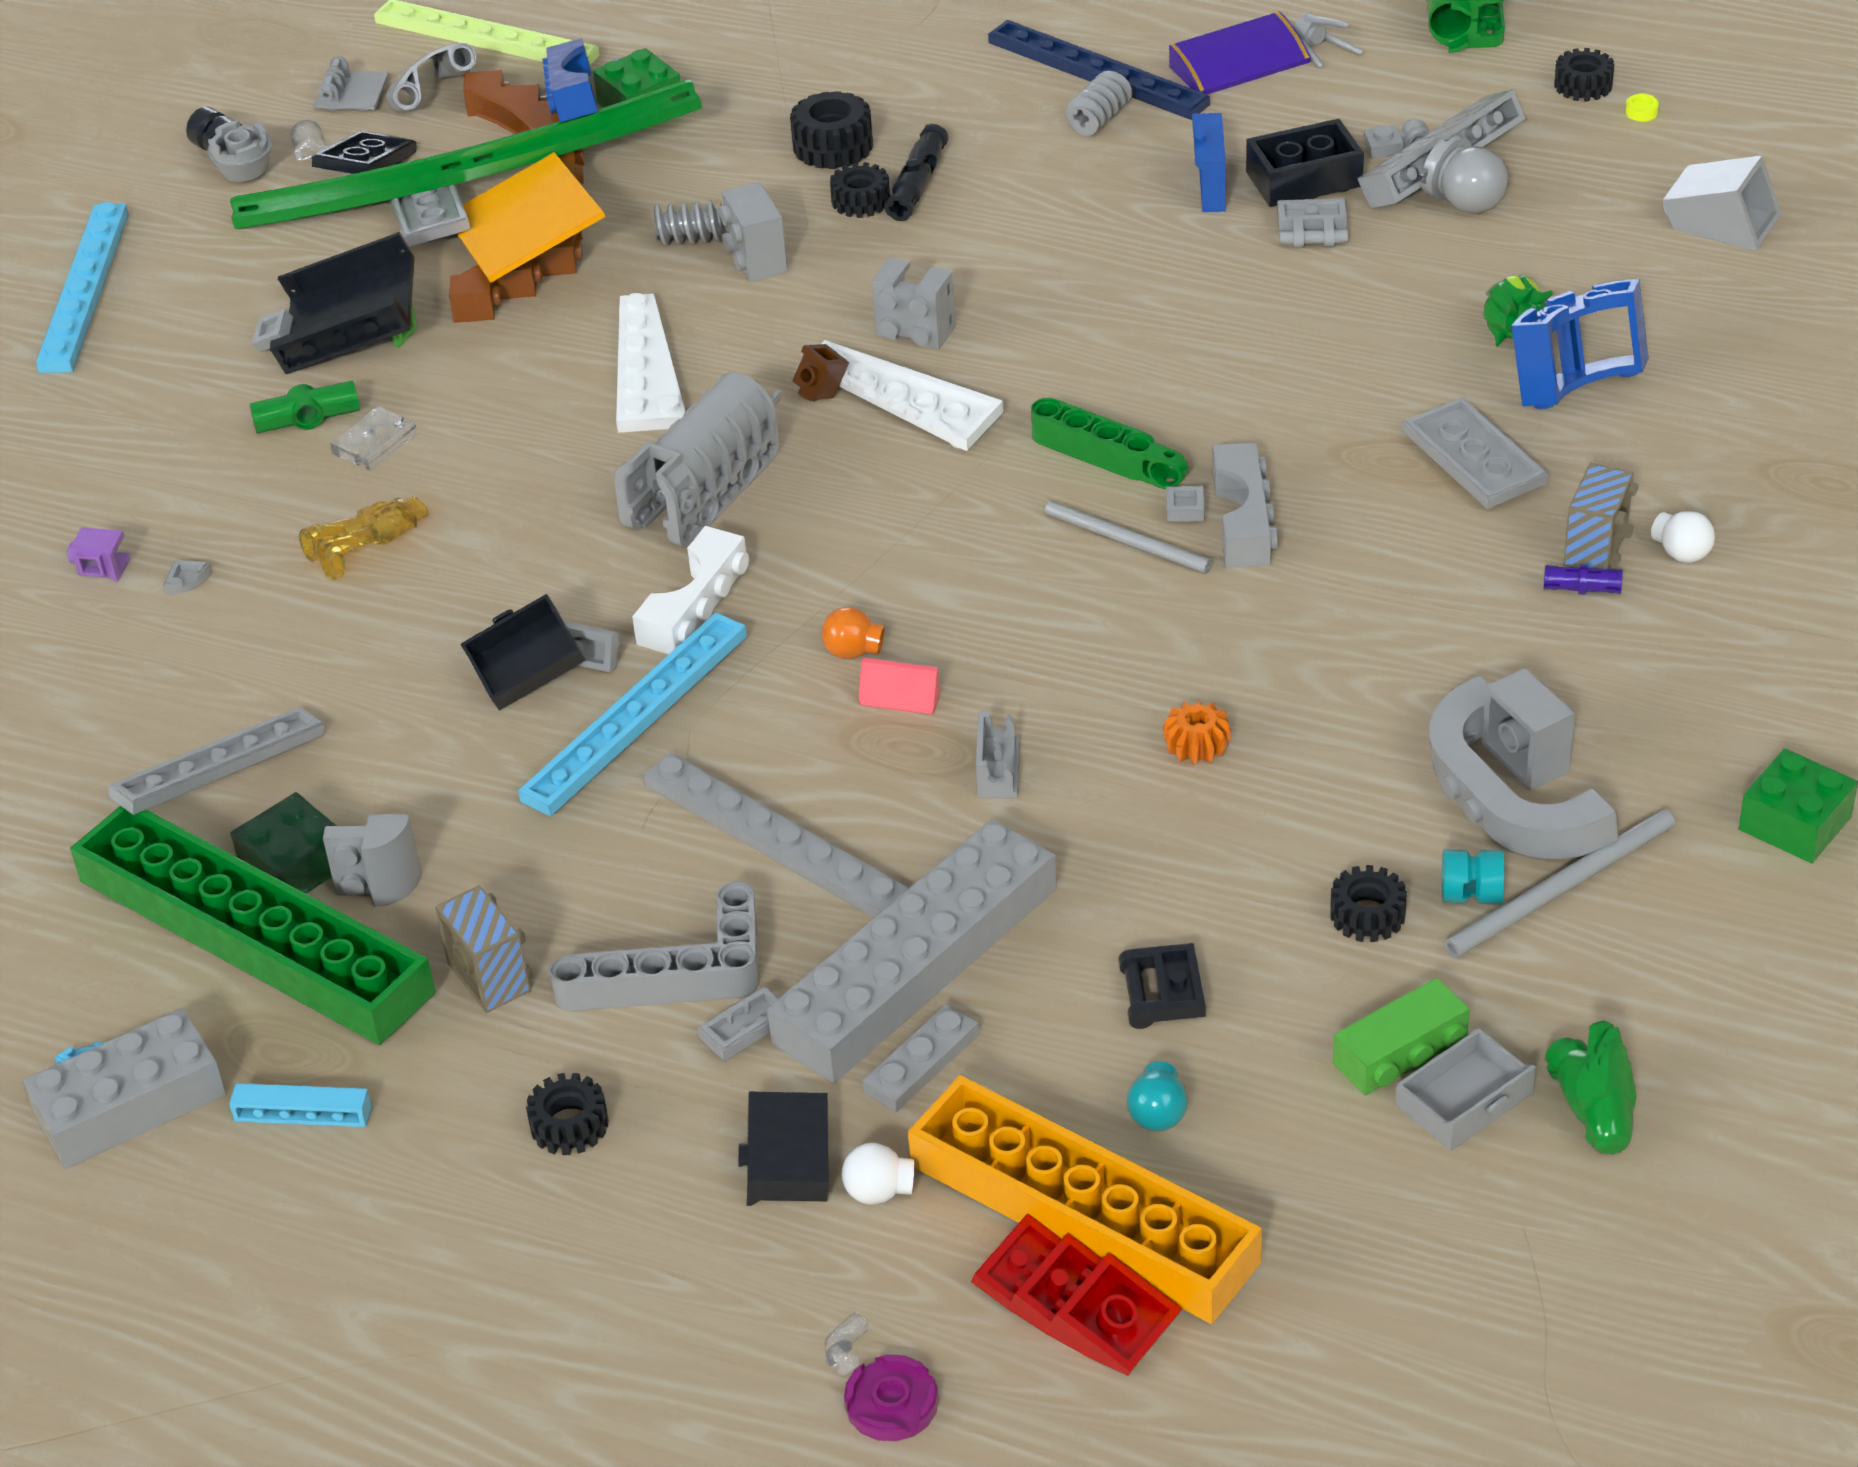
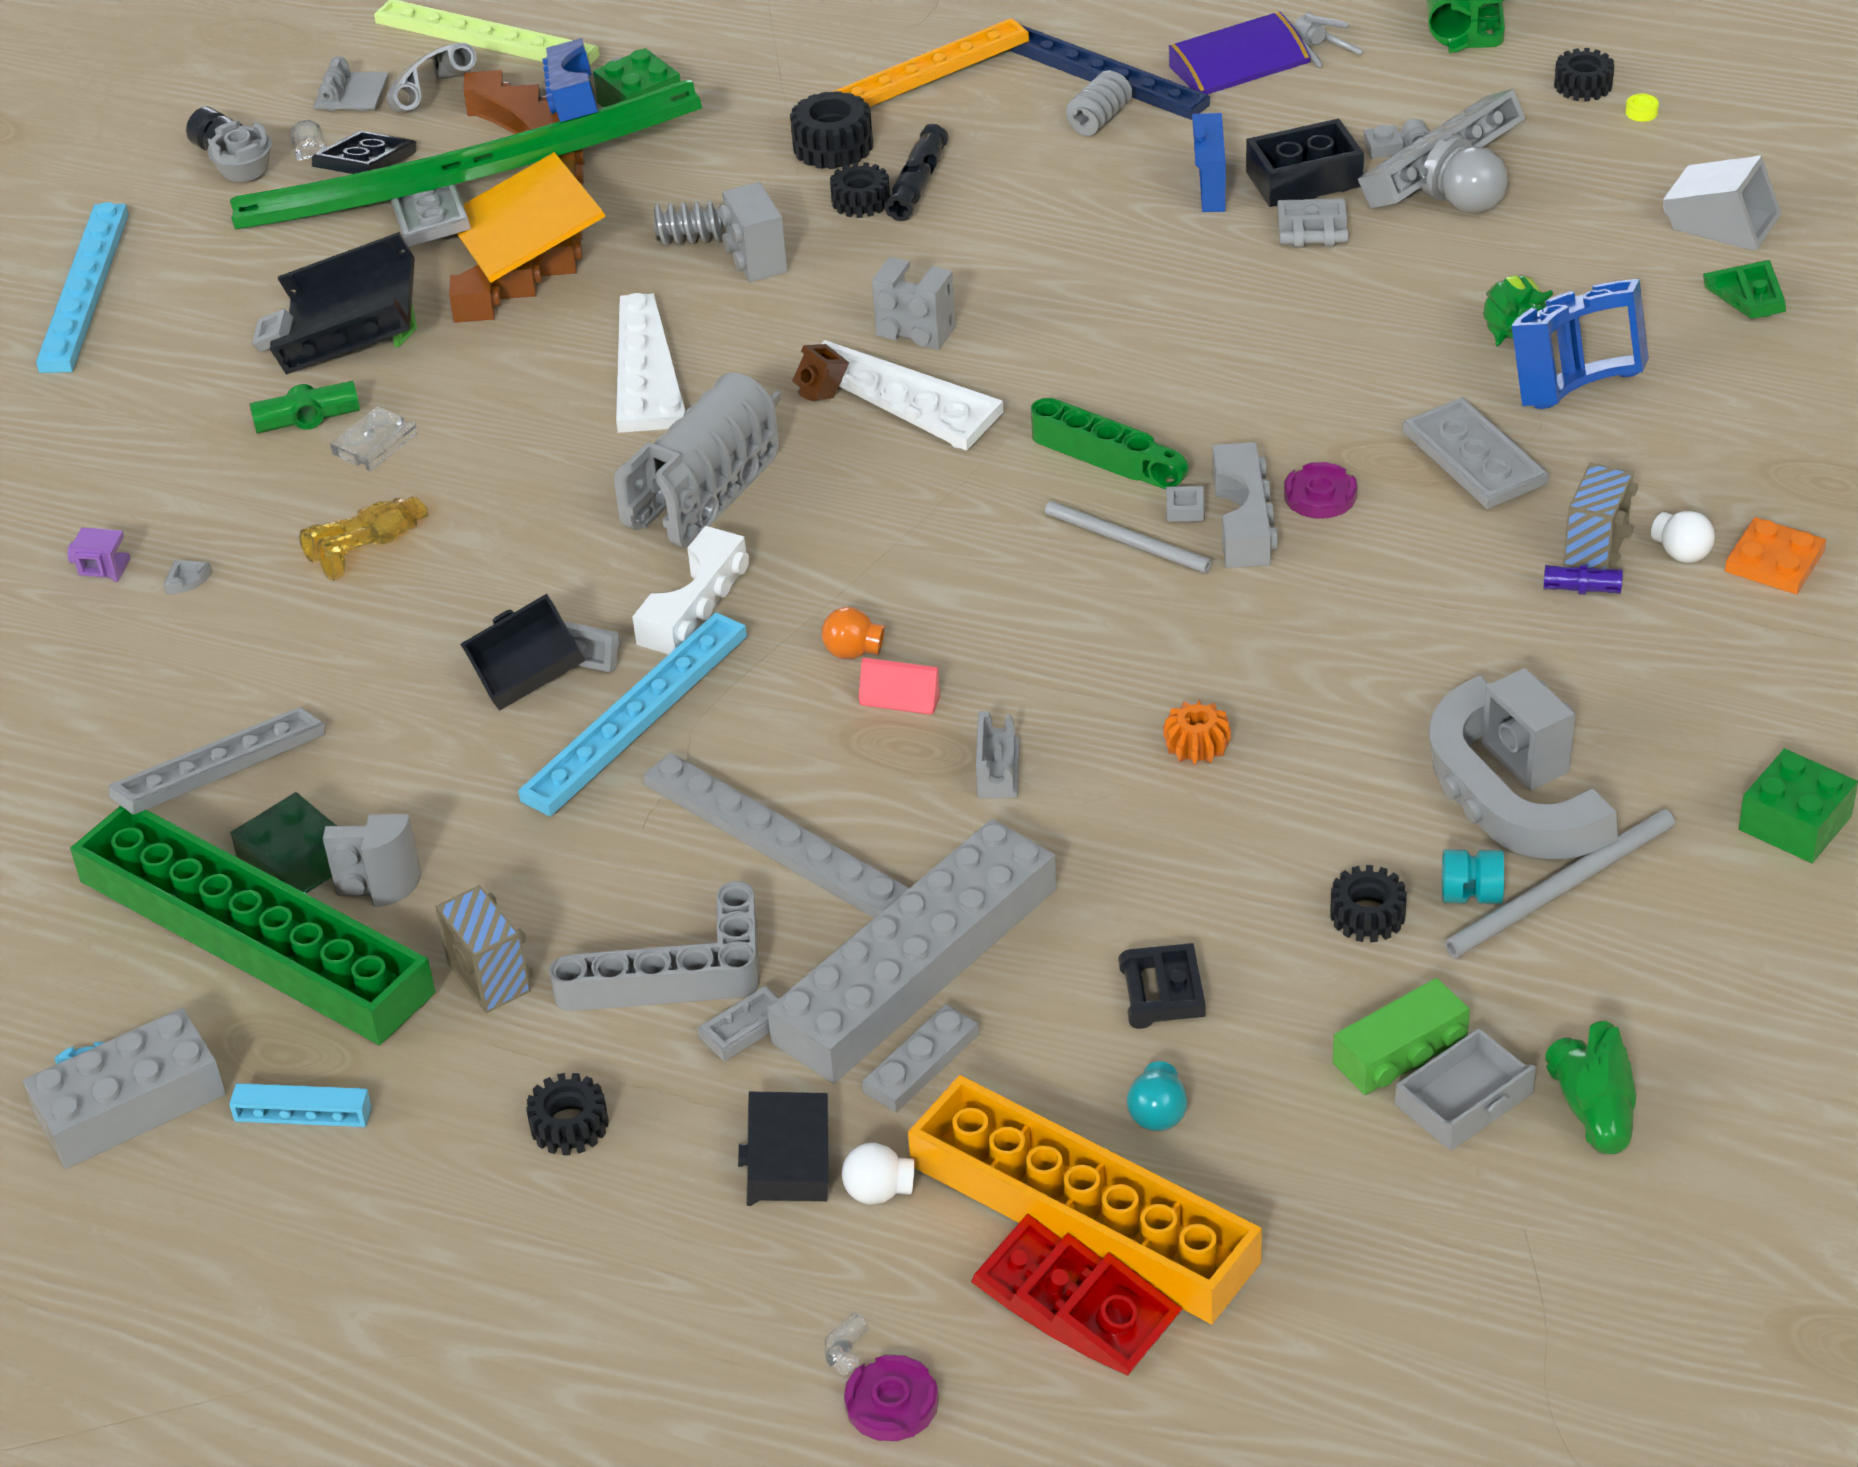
none -> light orange tile [832,18,1029,107]
none -> magenta tile [1284,462,1357,519]
none -> green wing [1703,260,1786,319]
none -> orange plate [1725,517,1827,595]

